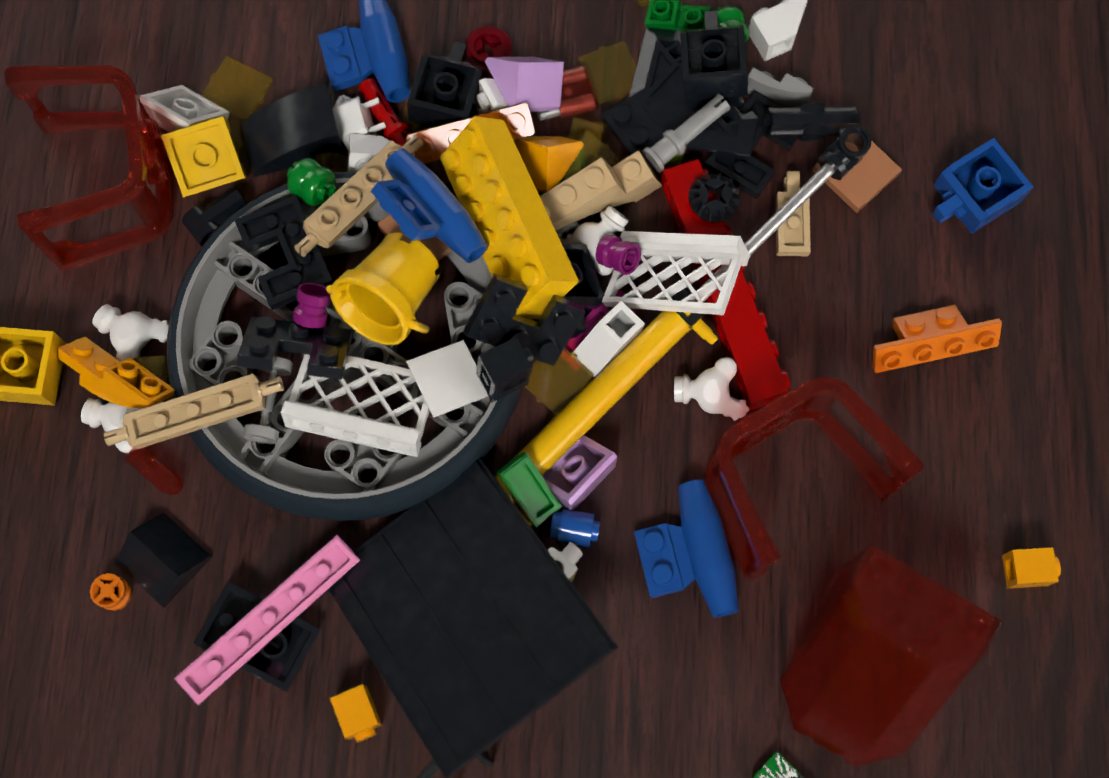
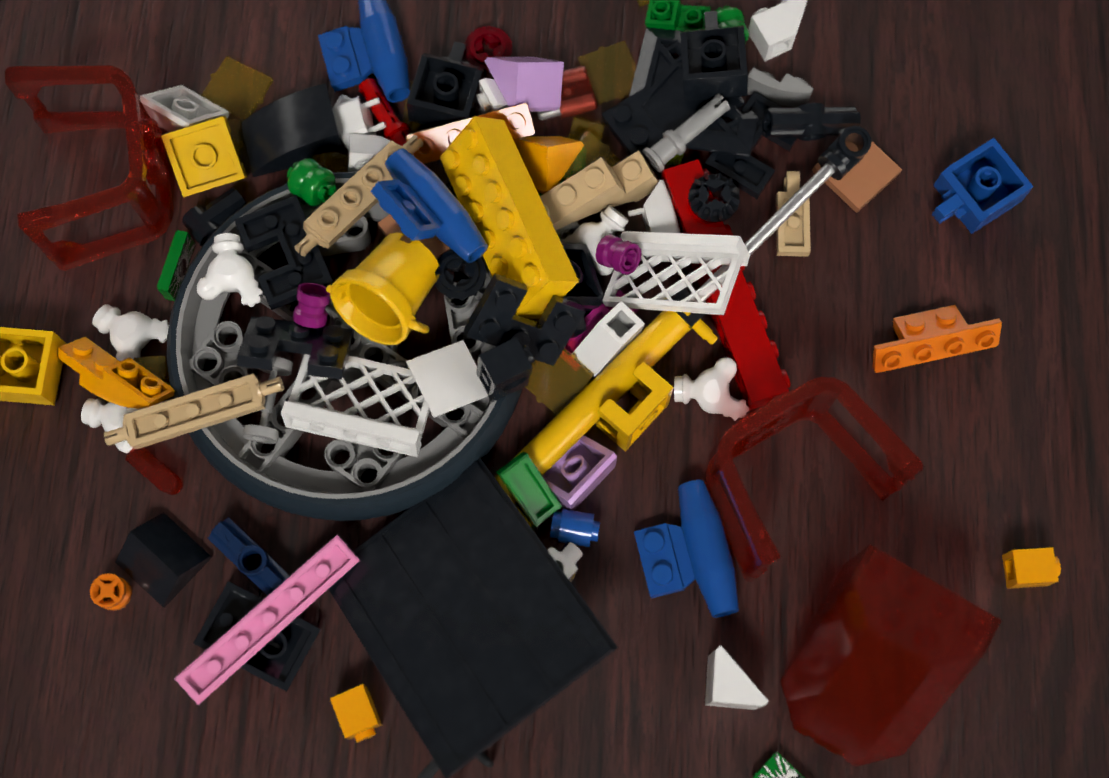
none -> green tile [157,230,196,301]
none -> white animal [197,233,263,307]
none -> dark blue piece [208,517,290,596]
none -> black gear [435,250,486,301]
none -> yellow panel [596,361,674,452]
none -> white piece [628,180,681,233]
none -> white slope [705,646,769,710]

